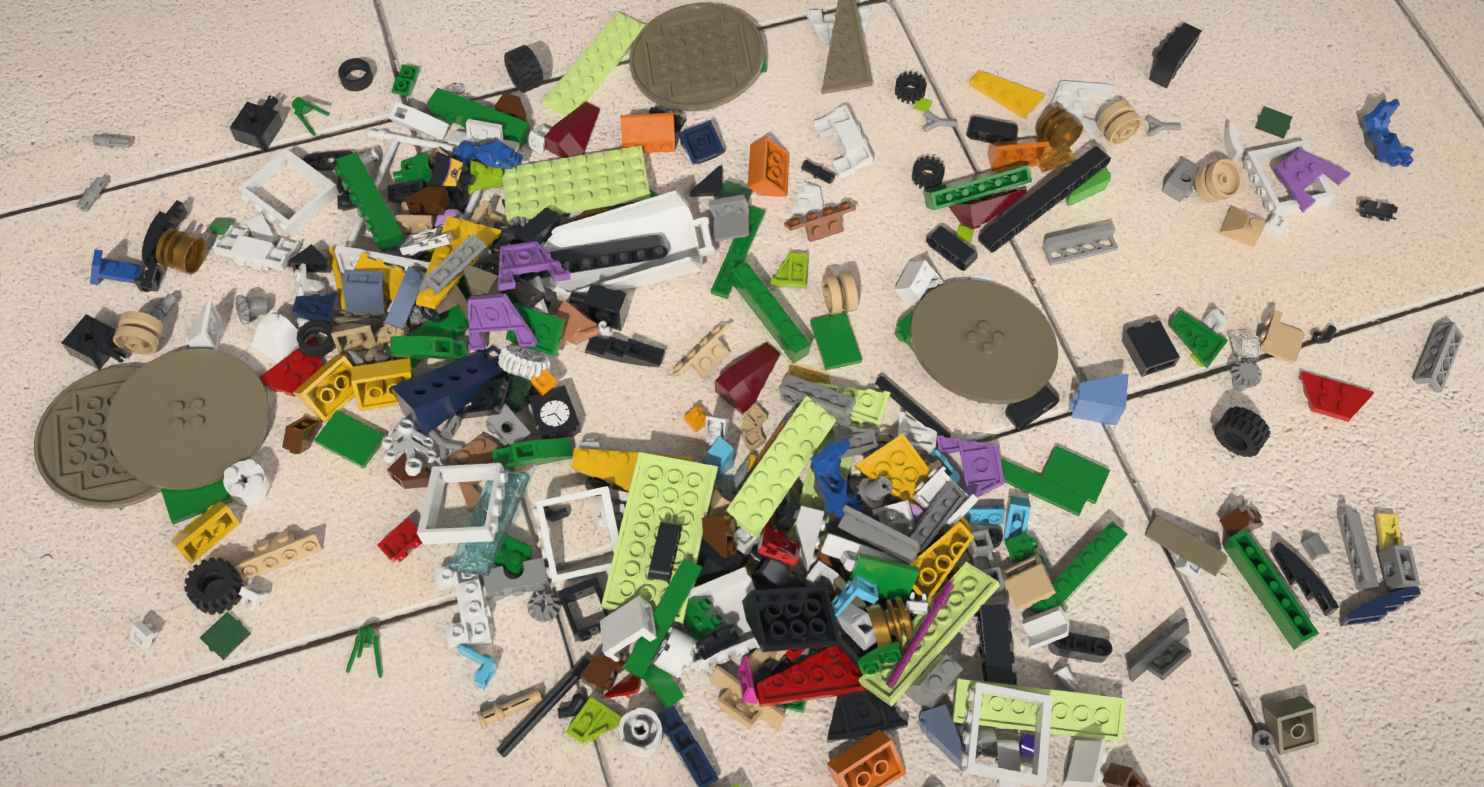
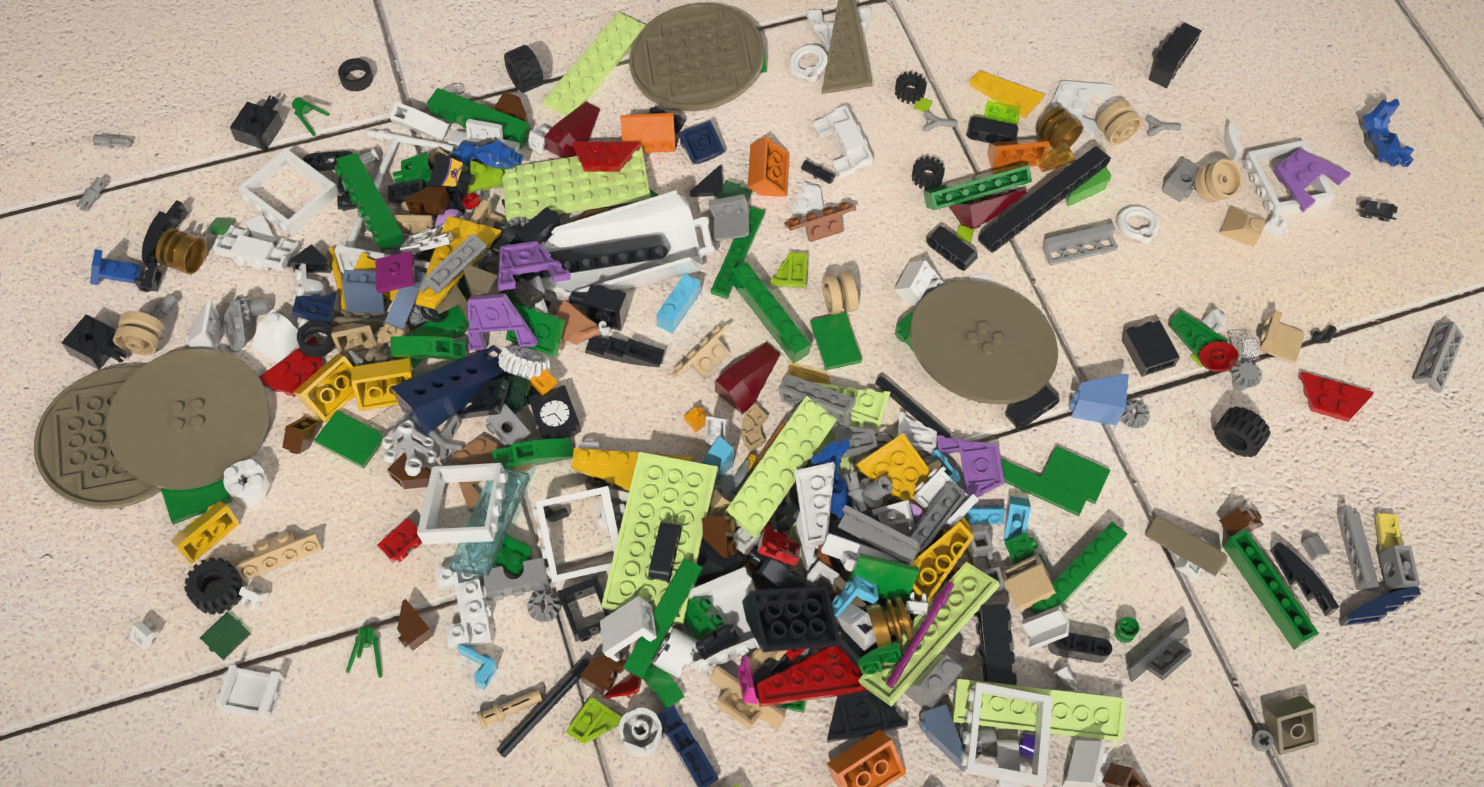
green slope [392,64,420,96] -> none
black arm [557,693,585,719] -> none
black bush [988,528,1003,548] -> none
clear green piece [1255,106,1293,139] -> none
none -> white panel [216,664,285,720]
none -> light grey wing [221,300,246,352]
none -> clear piece [367,405,410,436]
none -> magenta plate [375,251,415,294]
none -> reddish brown slope [397,599,433,651]
none -> red tile [462,193,481,210]
none -> red wing [572,141,640,172]
none -> medium azure brick [656,273,701,334]
none -> white piece [789,44,828,82]
none -> white wing [795,462,835,547]
none -> light grey pin [844,472,867,512]
none -> clear neon green bracket [983,101,1021,125]
none -> green wheel [1114,617,1140,643]
none -> white piece [1117,206,1160,244]
none -> light grey gear [1120,399,1151,428]
none -> red dish [1199,342,1239,371]

